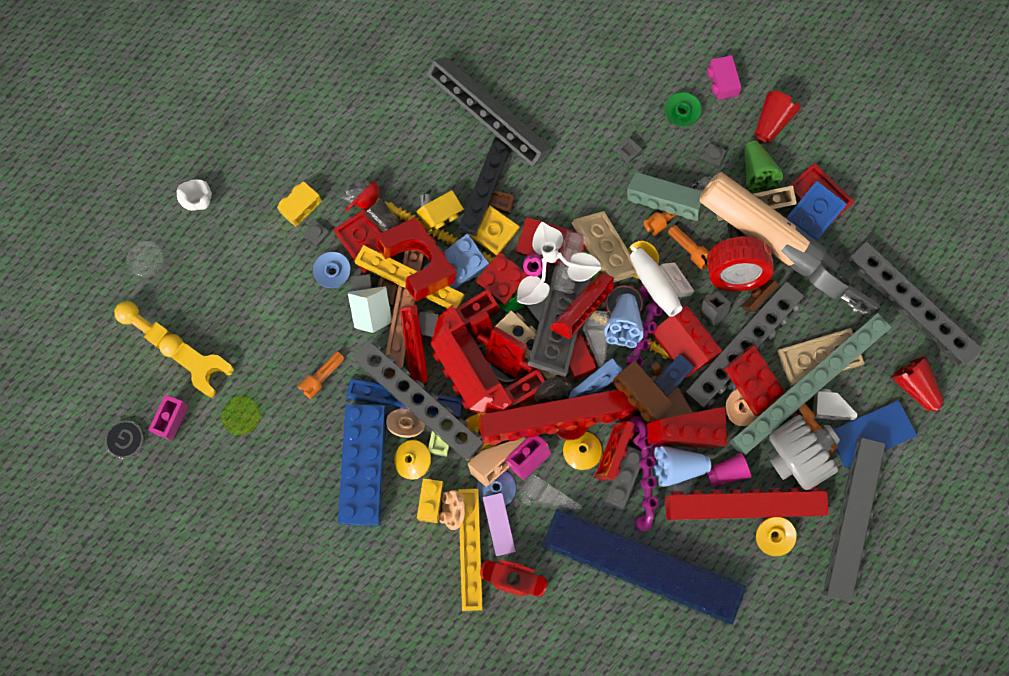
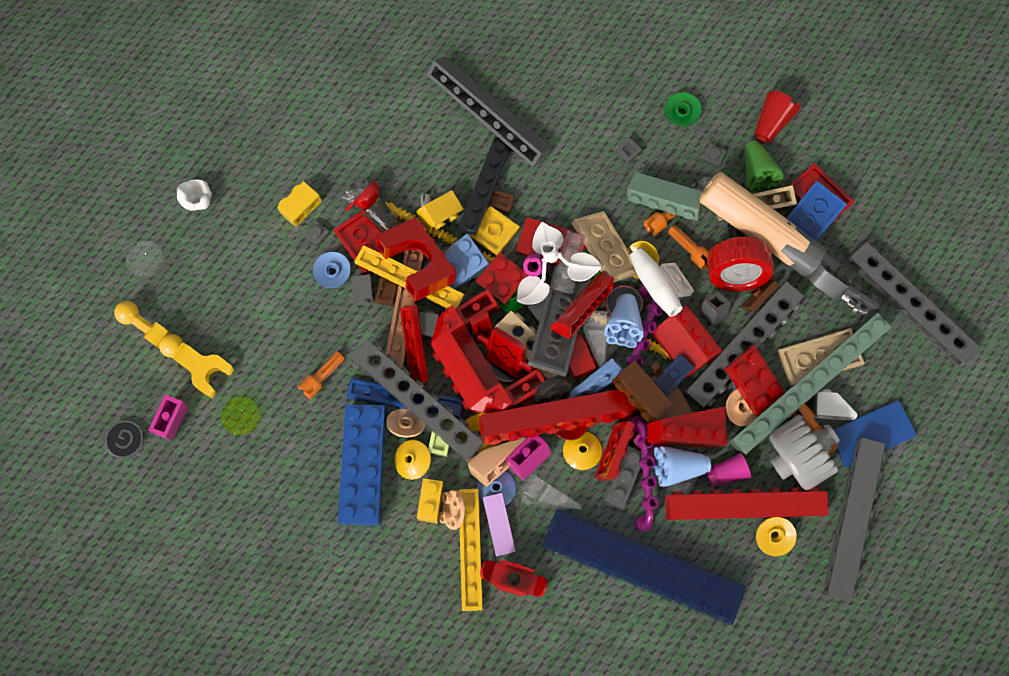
light aqua slope [348,286,392,333] -> none
dark pink brick [707,55,741,100] -> none
red cone [892,356,944,412] -> none

